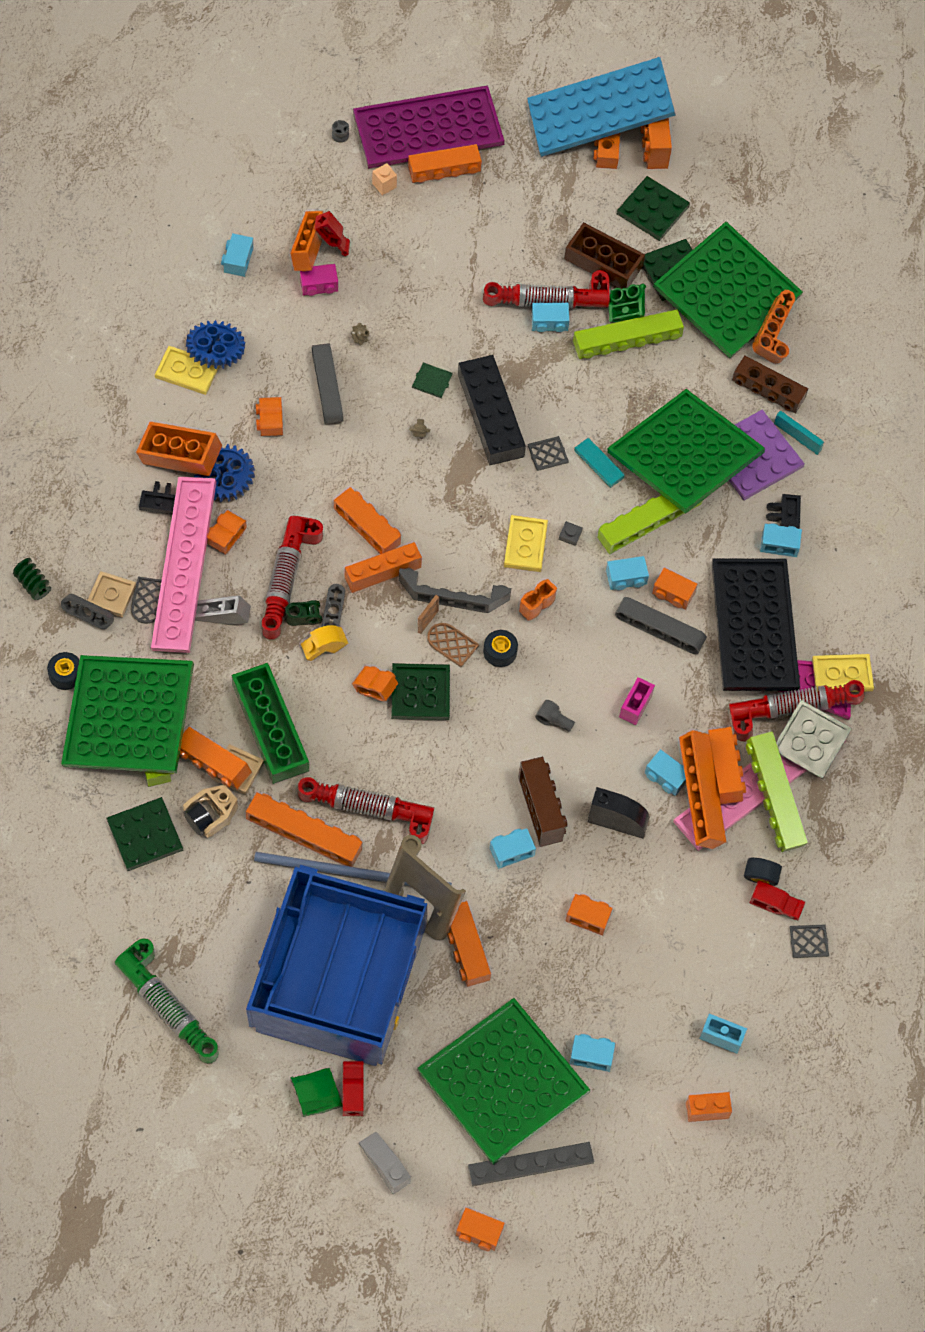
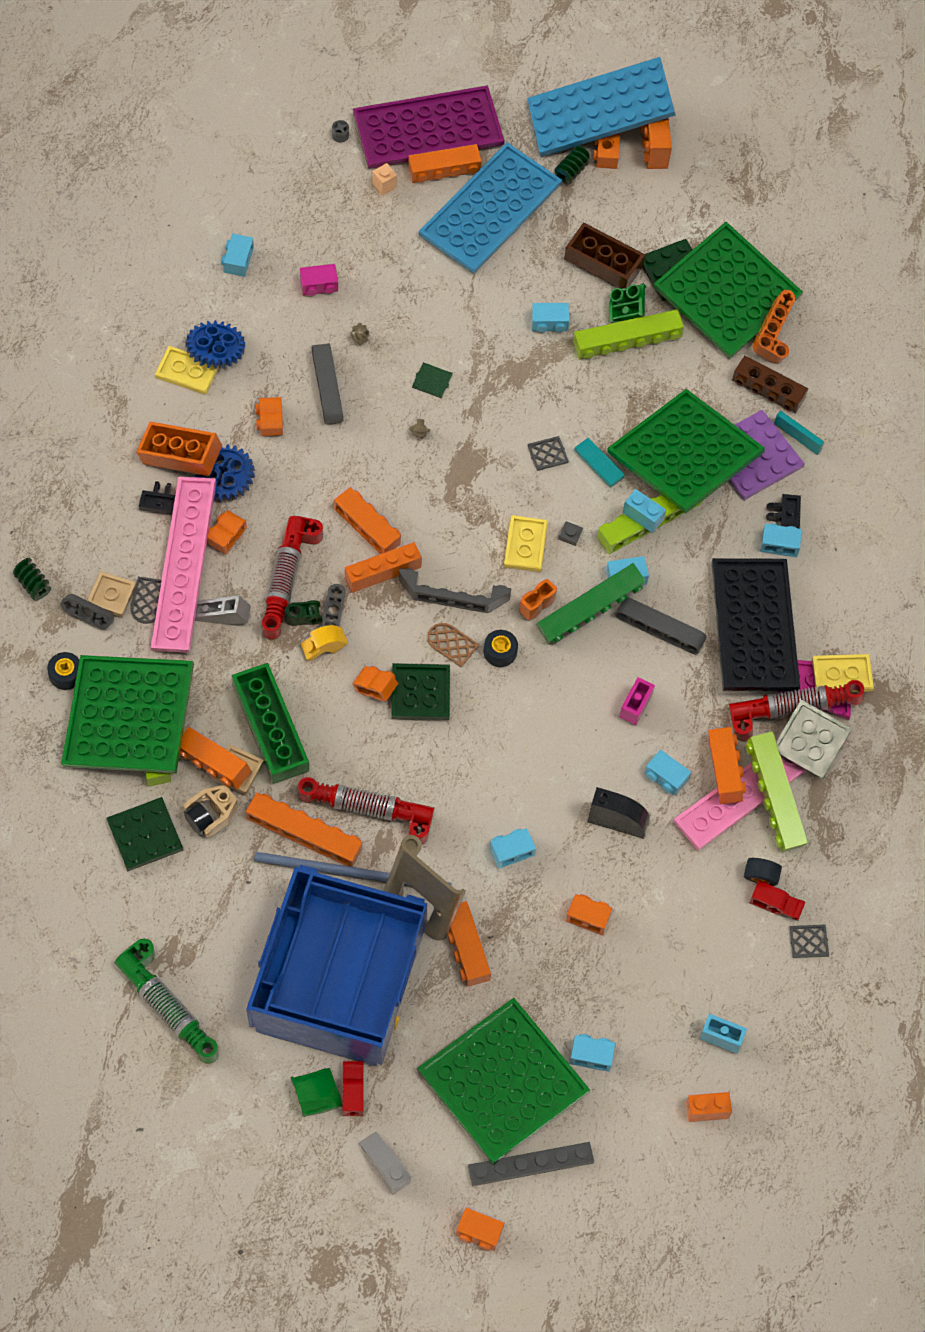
orange brick [290,211,323,272] -> none
red piece [314,211,350,256] -> none
medium nougat window [418,595,439,634] -> none
black brick [458,355,526,466] -> none
red piece [483,270,609,309] -> none
reddish brown brick [518,756,568,847] -> none
dark grey pin [535,700,575,732] -> none
dark green plate [616,176,690,241] -> none
orange brick [652,568,698,610] -> none
orange brick [679,730,727,849] -> none
none -> dark azure plate [419,142,562,274]
none -> green brick [536,562,646,644]
none -> dark green piece [554,146,590,184]
none -> medium azure brick [623,489,666,533]

